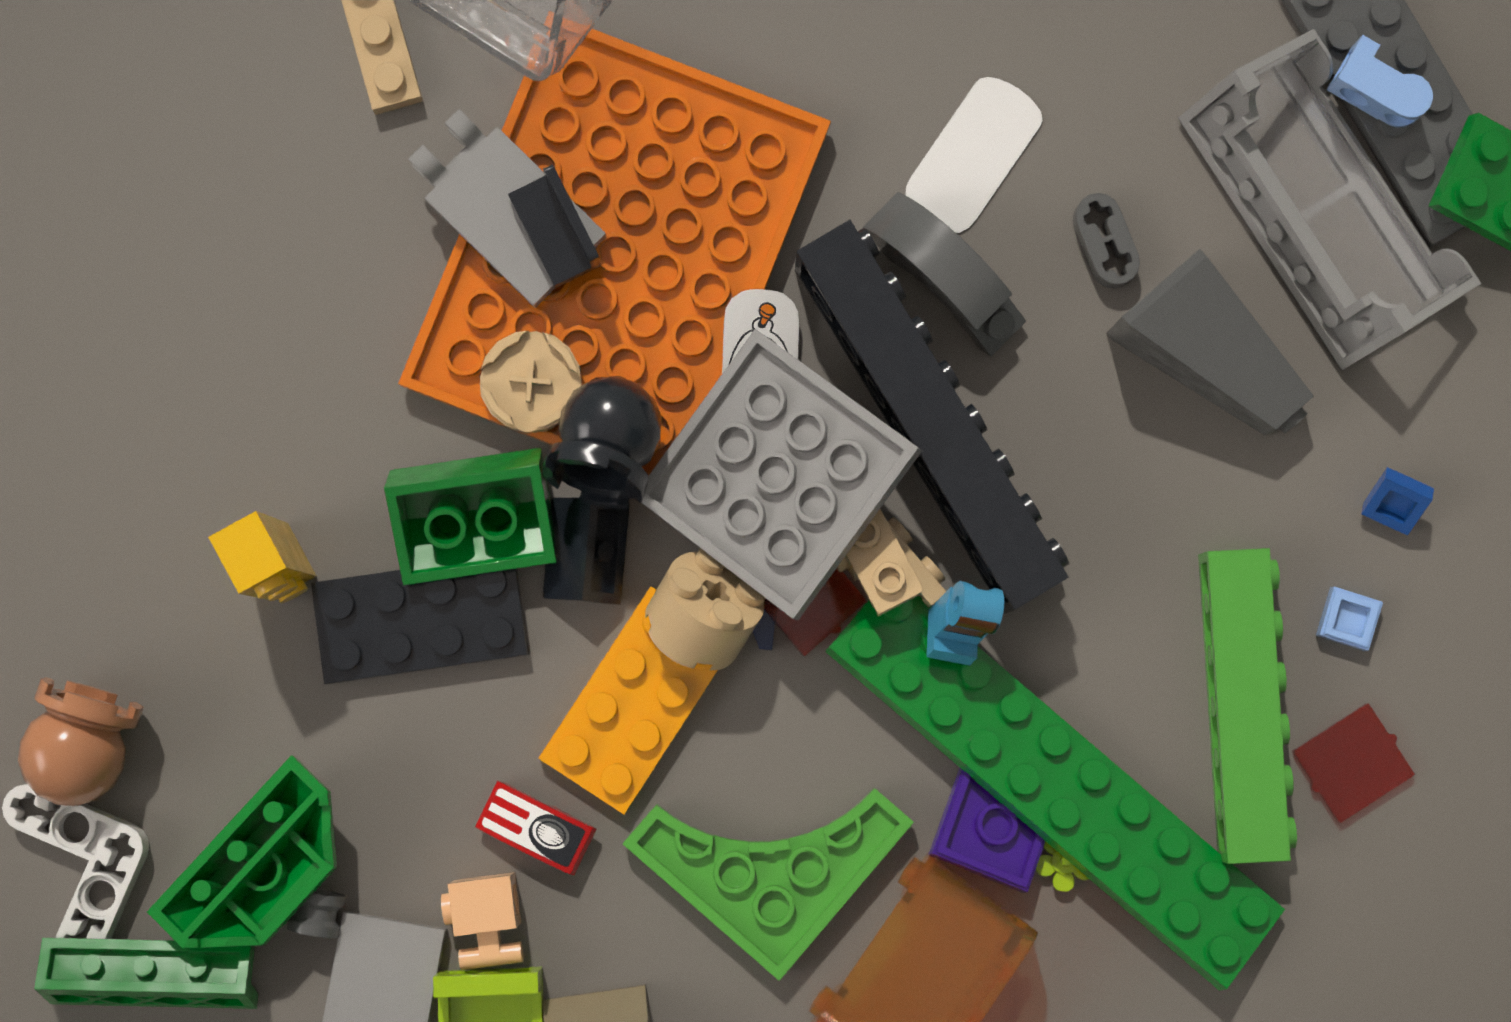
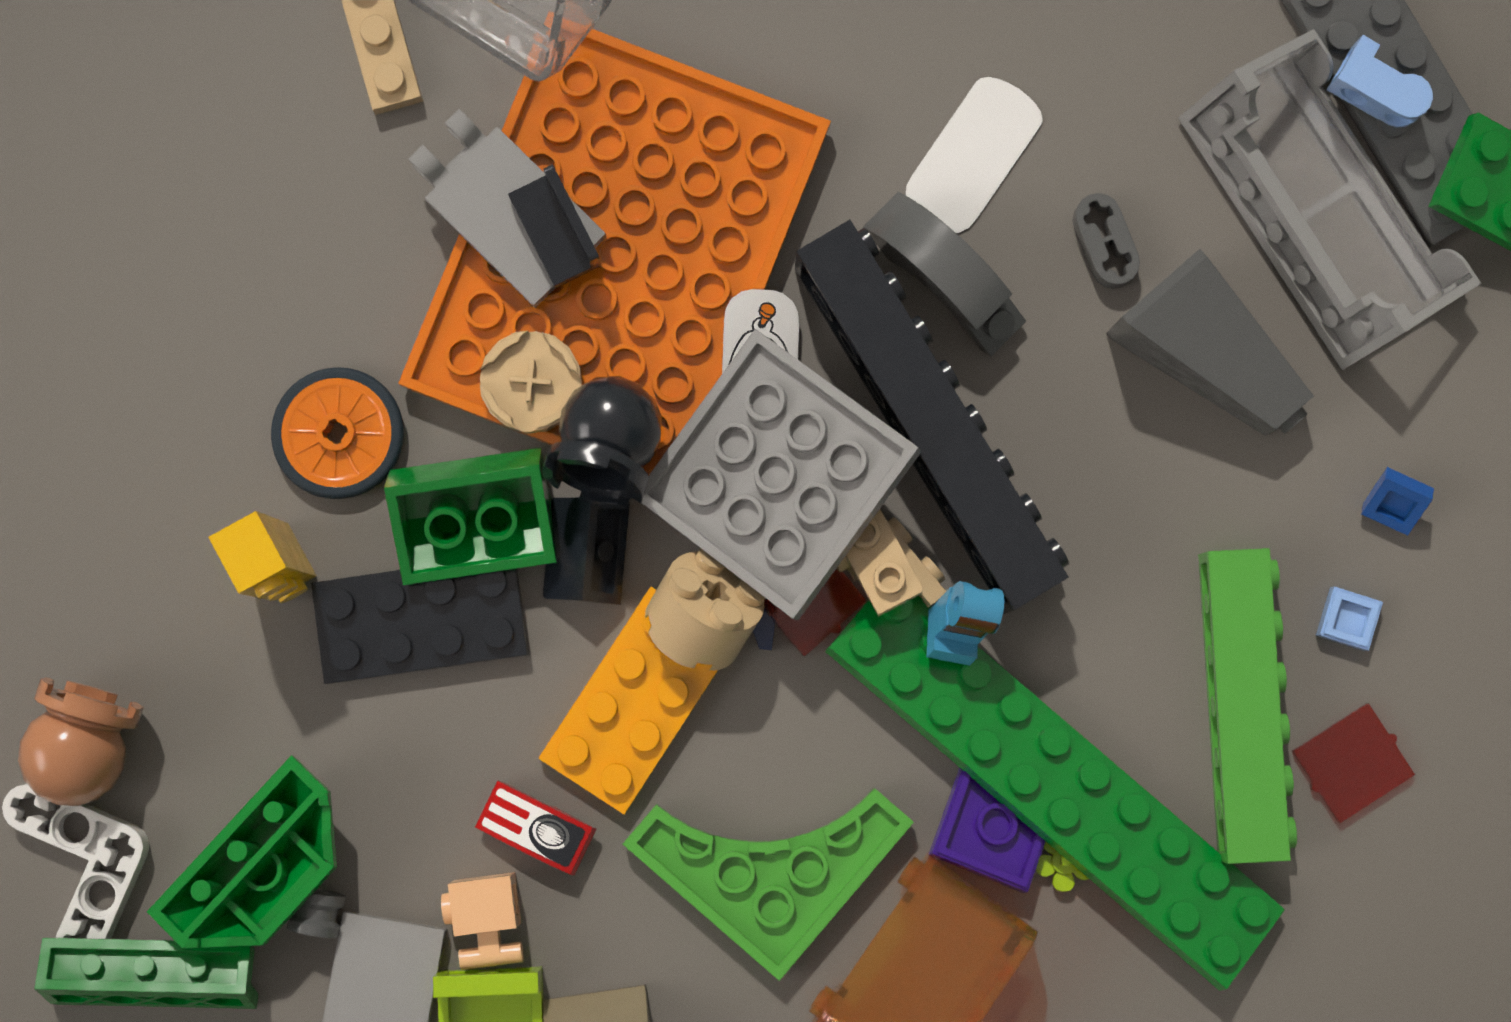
none -> orange wheel [271,367,404,499]

